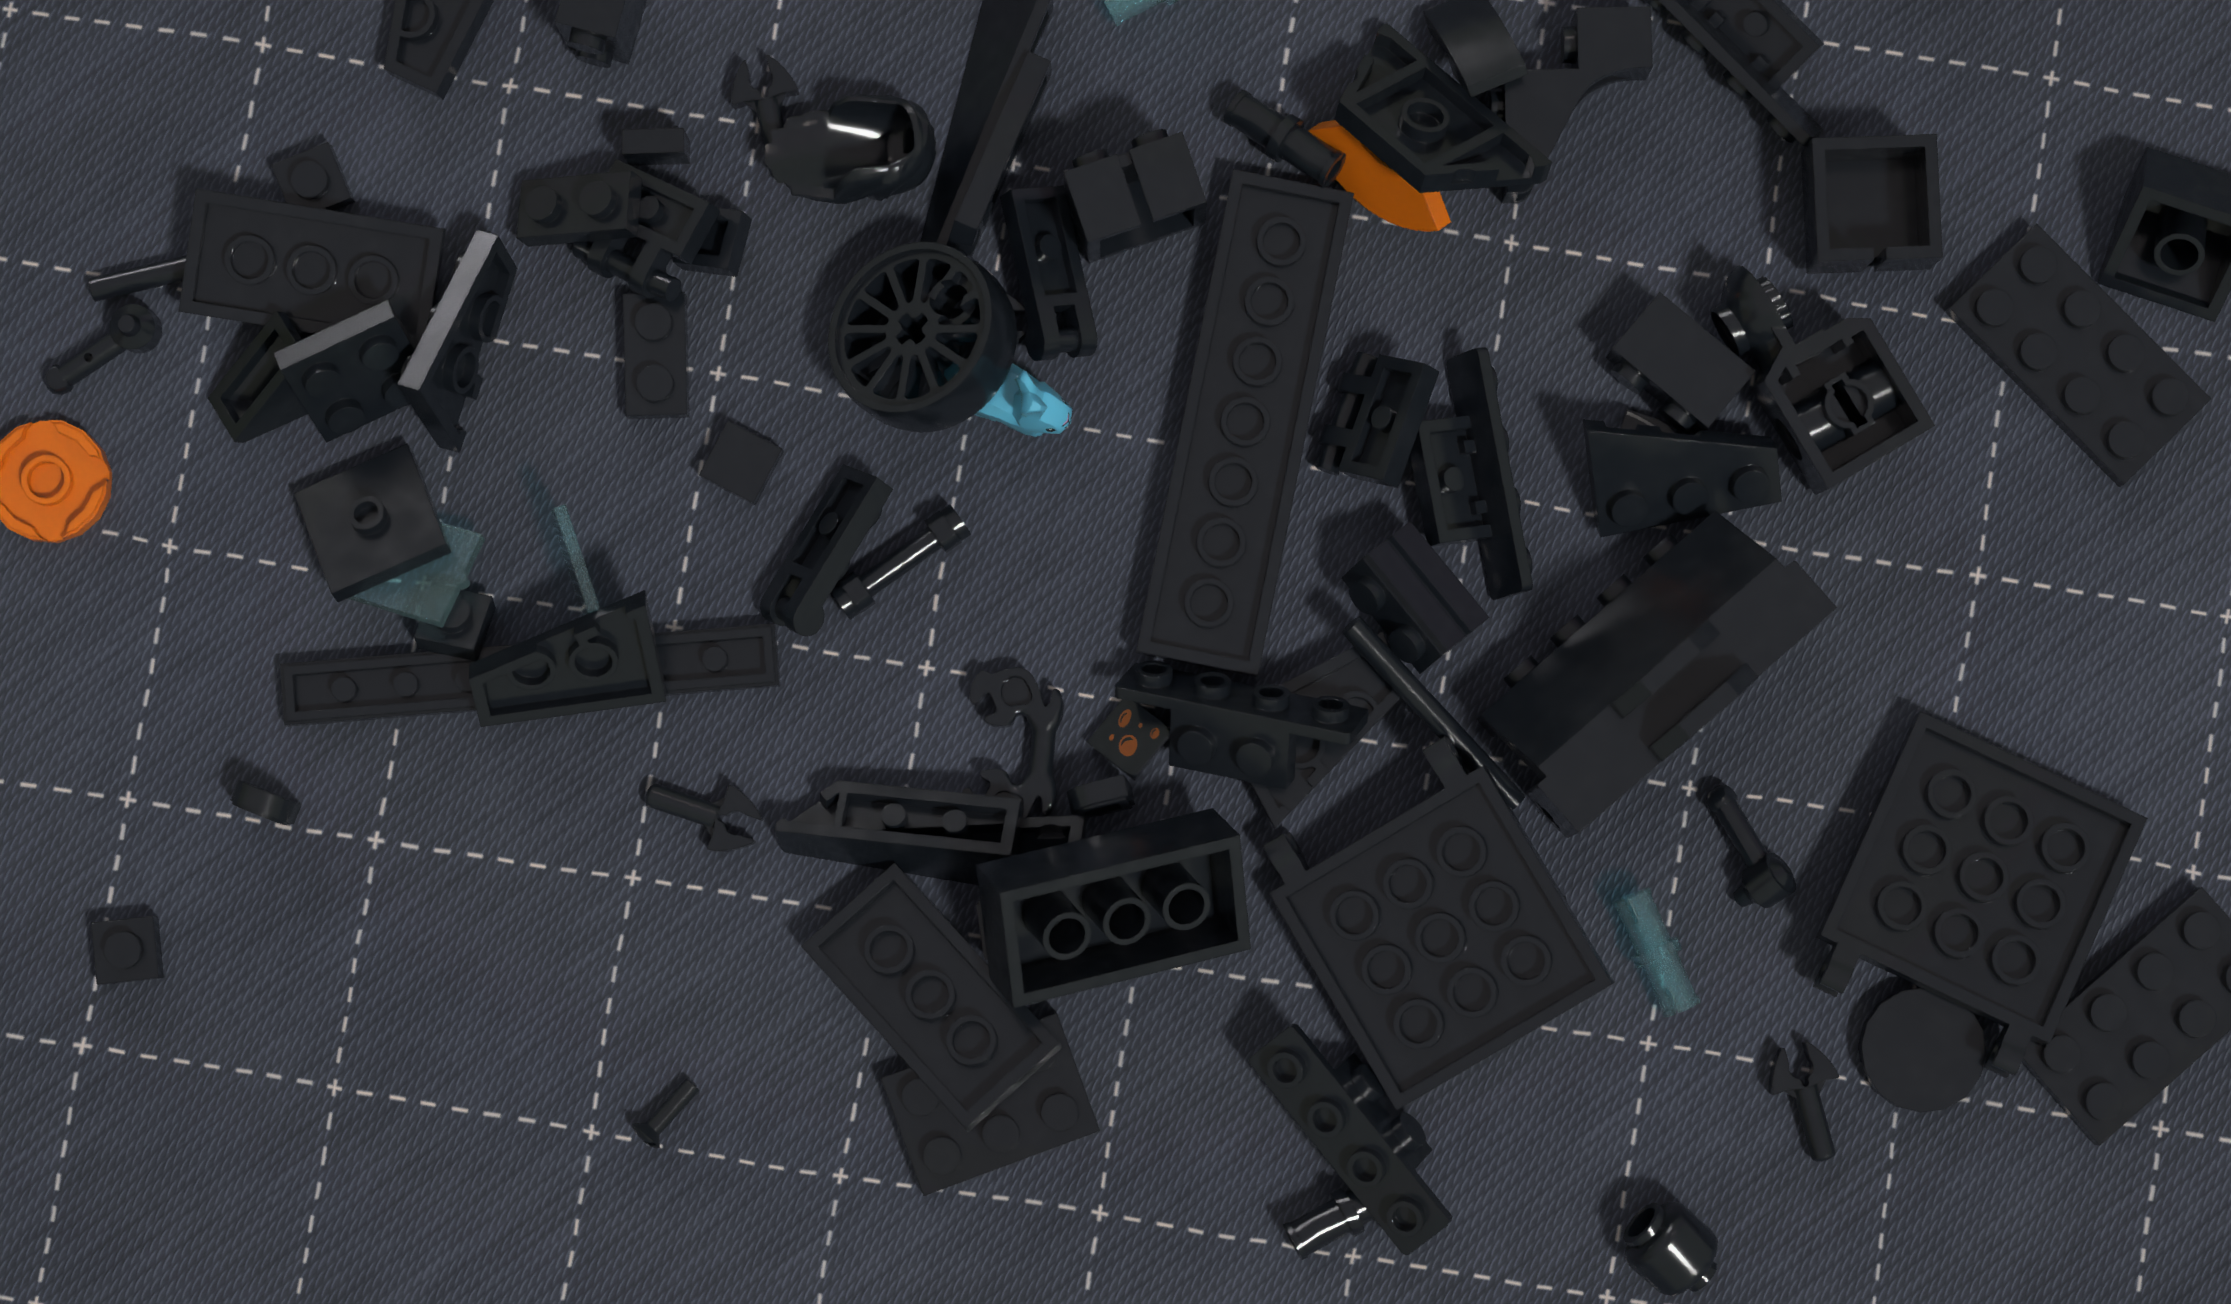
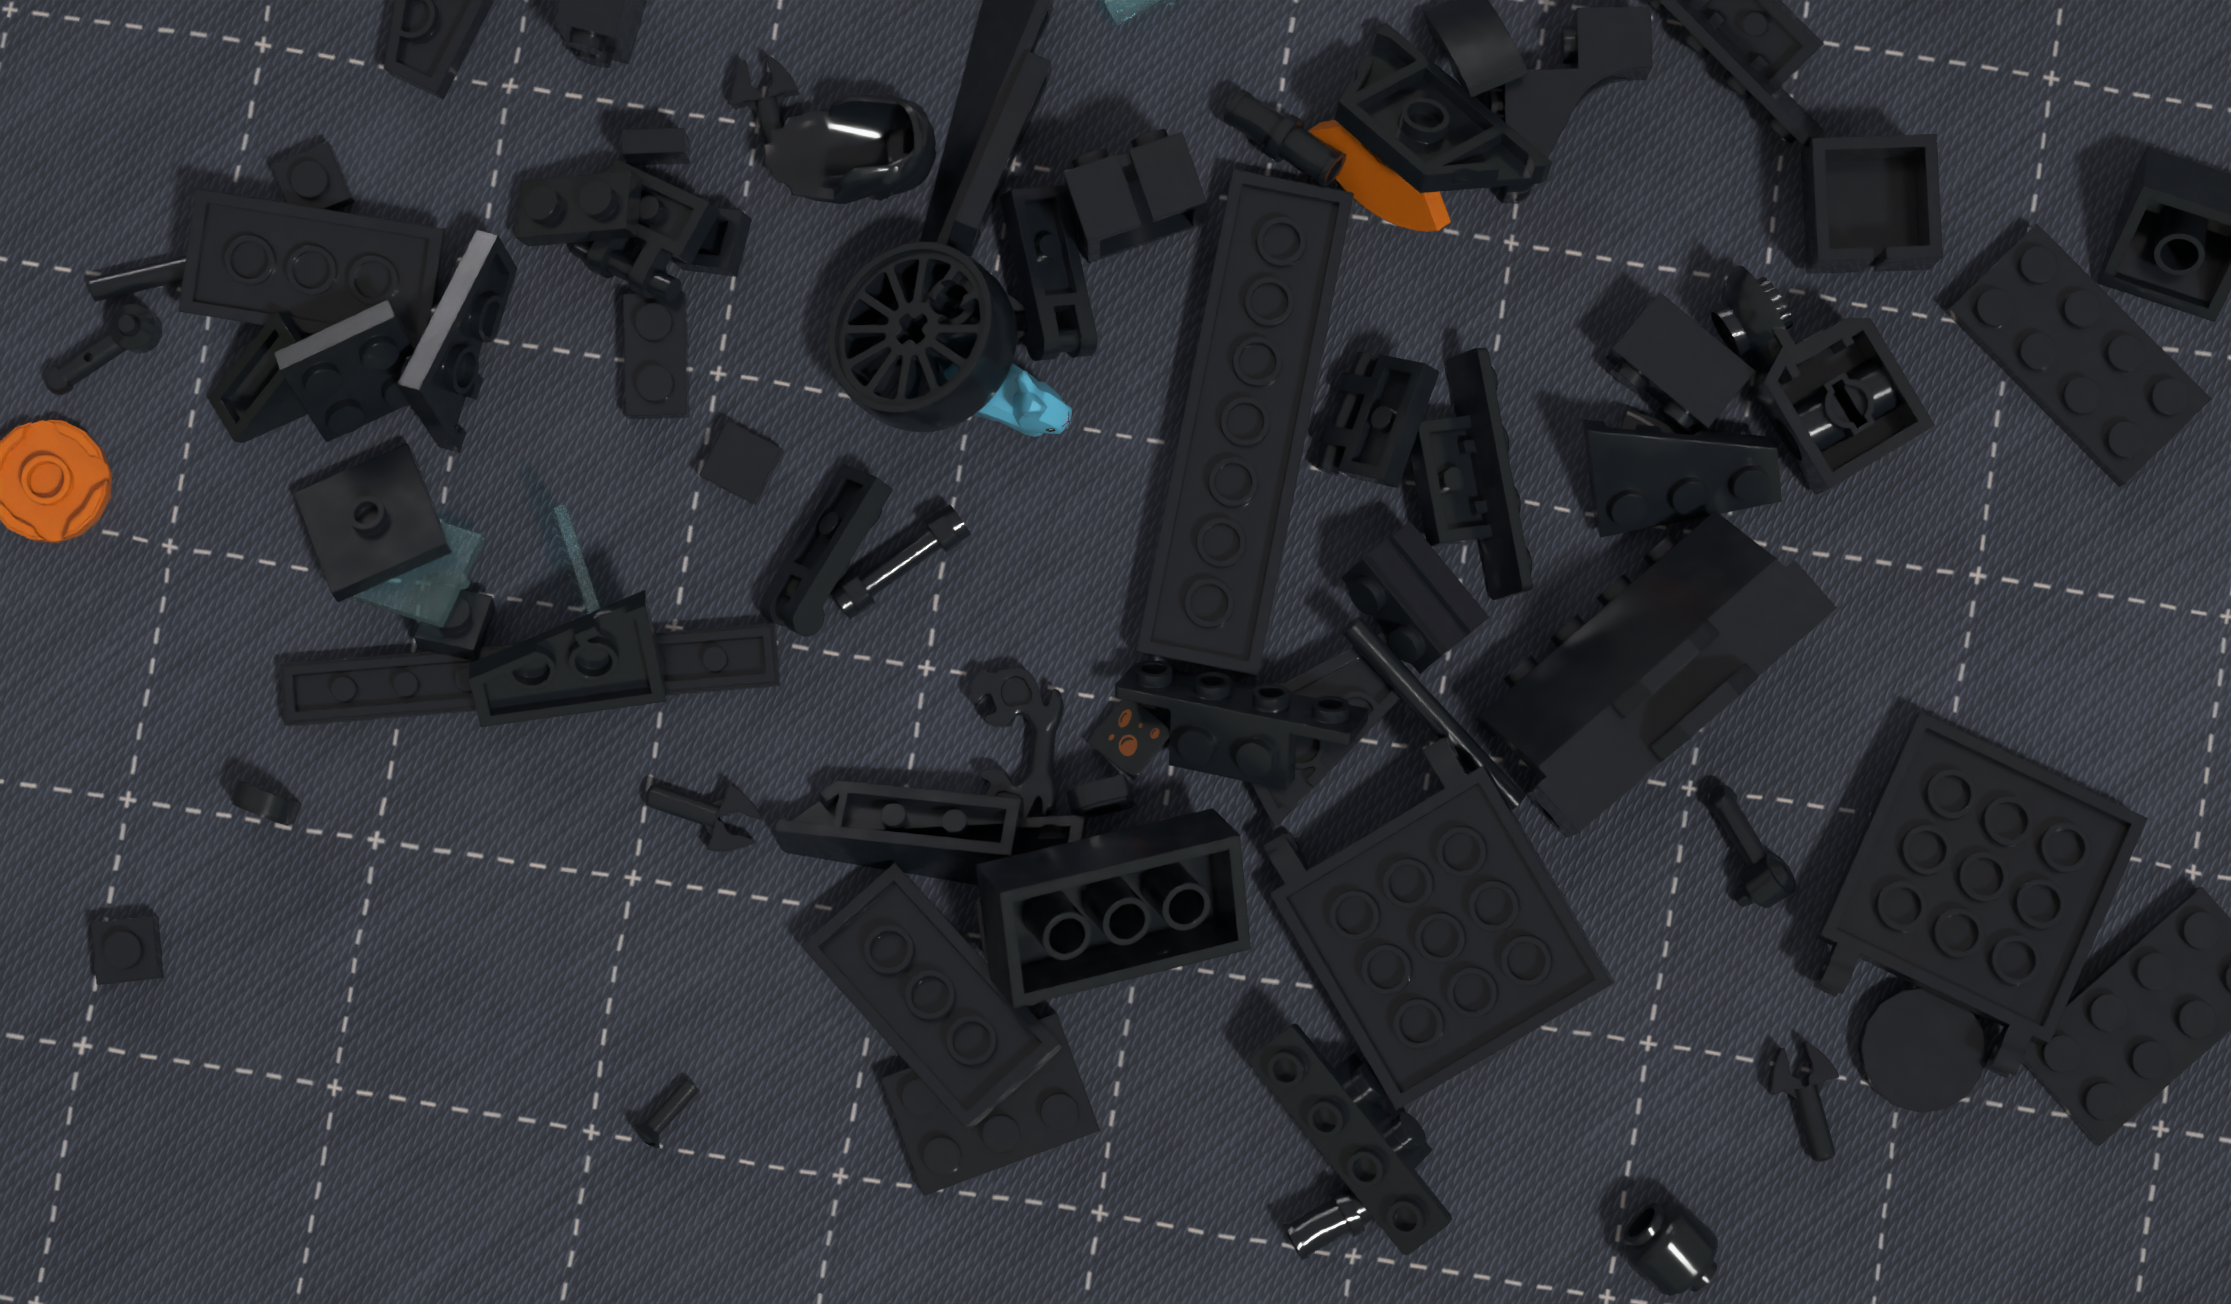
clear light blue pin [1612,887,1701,1018] -> none

